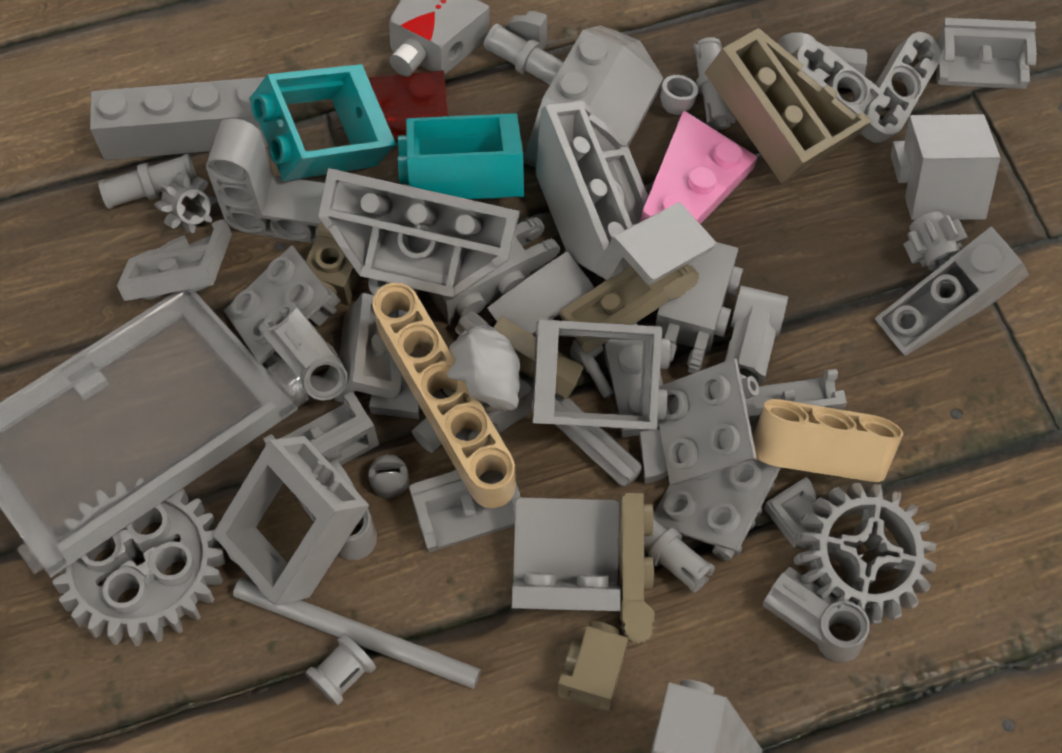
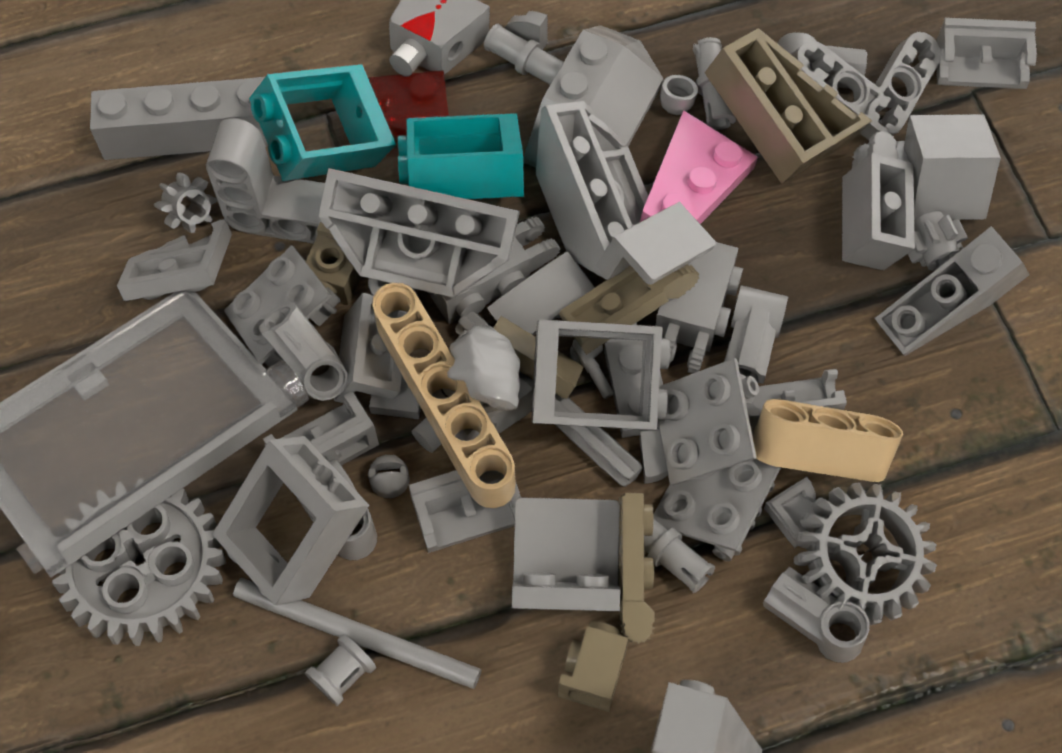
light grey pin [98,153,197,209] -> none
none -> light grey hinge [842,130,915,270]

